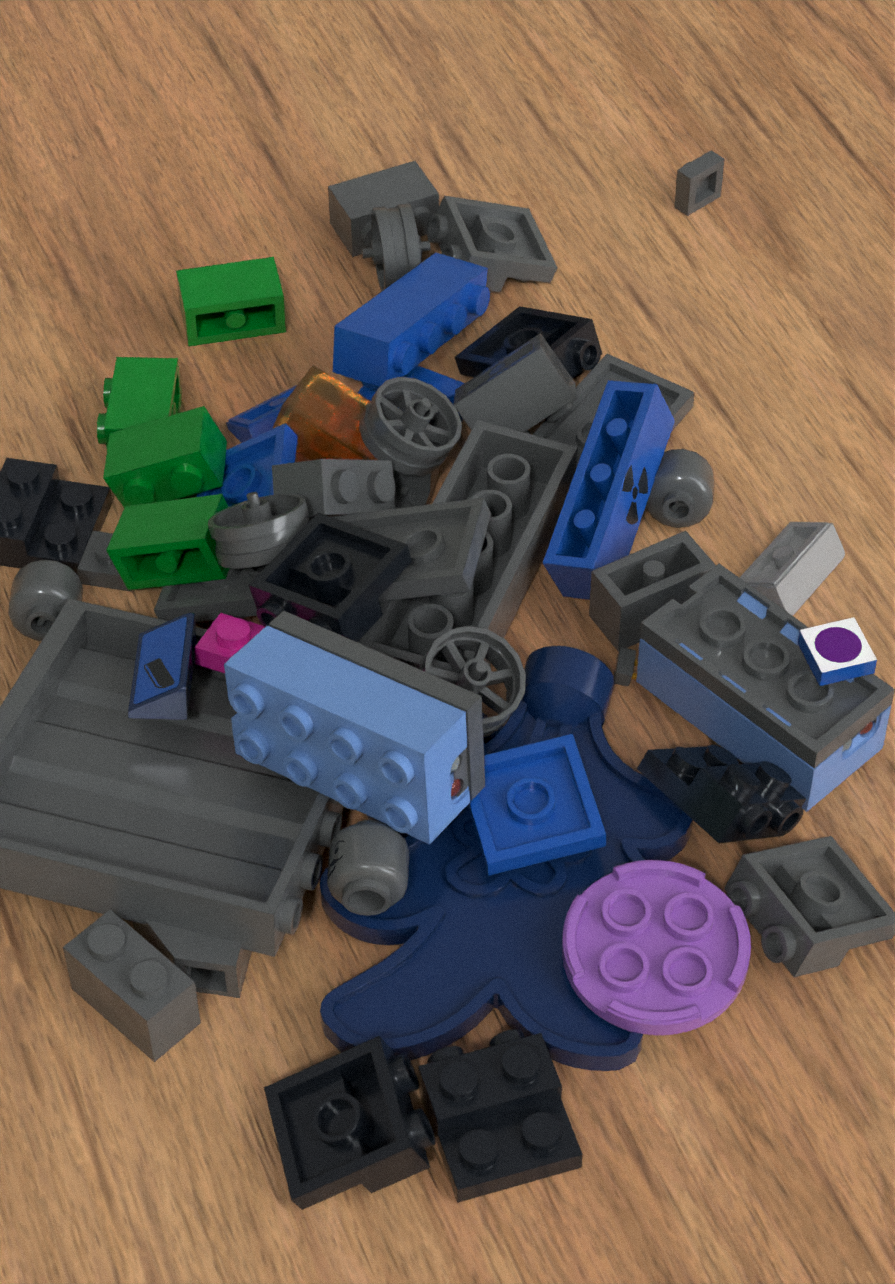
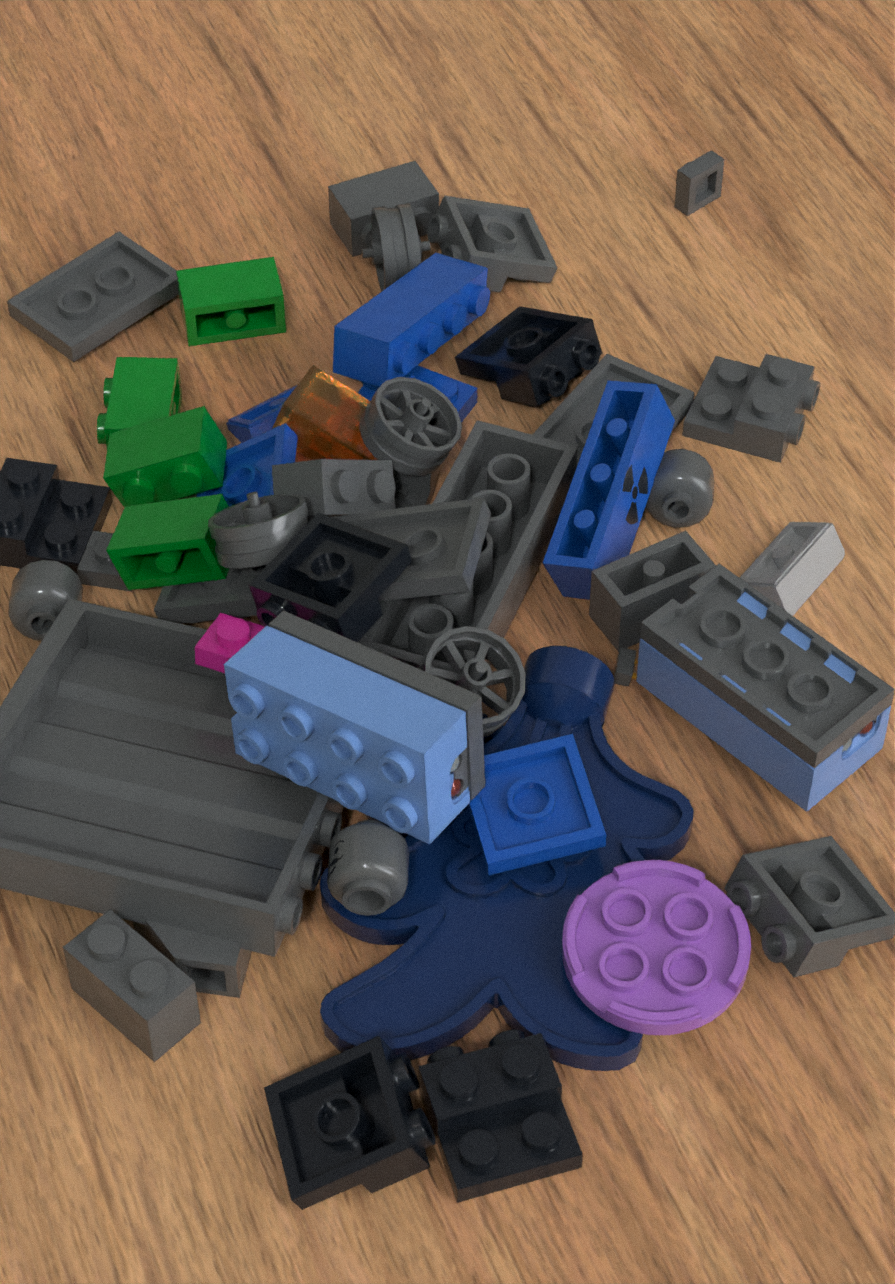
slope [128,613,196,720] -> none
dark grey brick [453,333,576,434] -> none
black plate [637,745,806,843] -> none
tile [798,617,877,686] -> none
none -> dark grey plate [7,232,179,362]
none -> dark grey plate [682,354,820,463]

